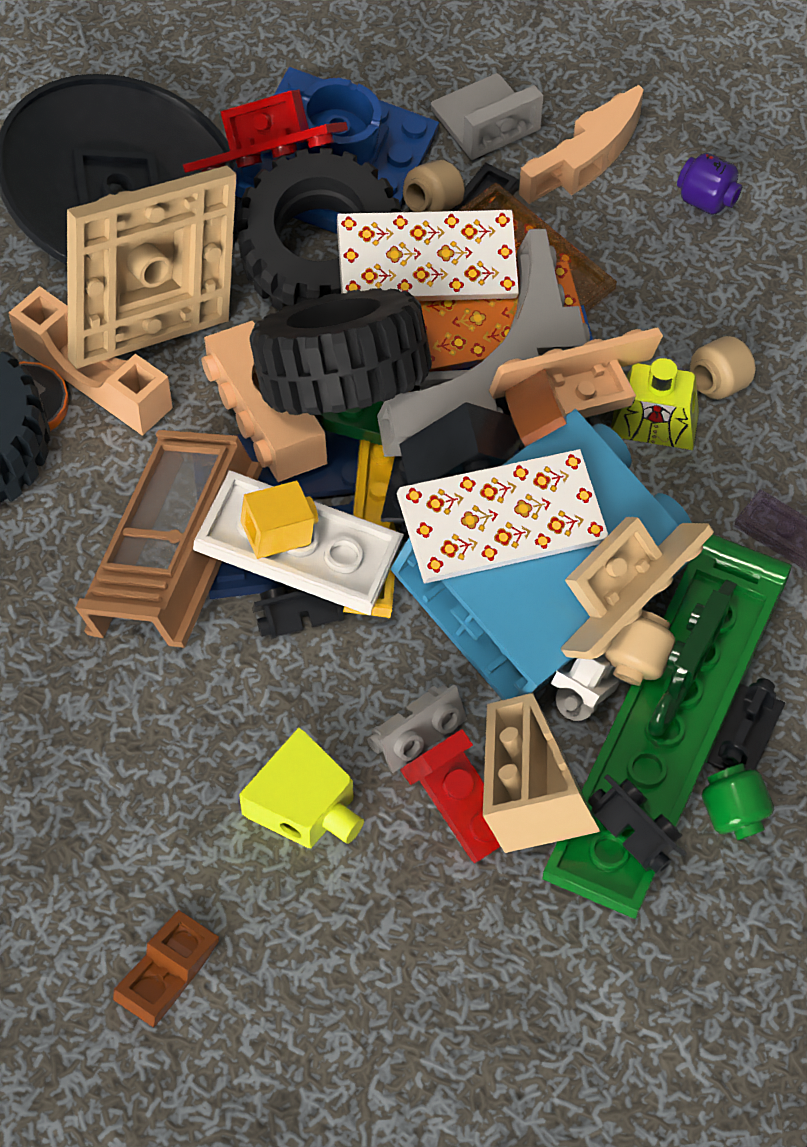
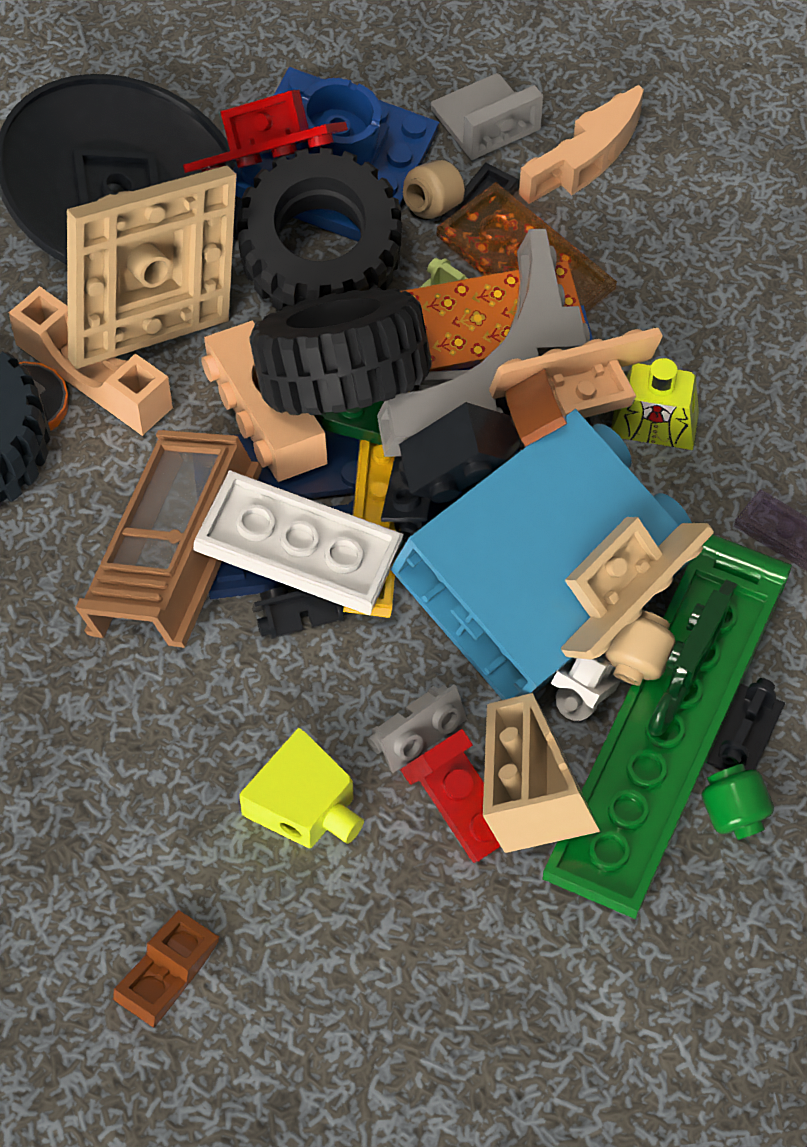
yellow brick [240,480,318,559] -> none
white tile [337,210,519,301] -> none
white tile [396,449,608,584] -> none
black hinge [588,774,687,875] -> none
dark purple head [677,153,742,215] -> none
tan head [690,336,756,400] -> none

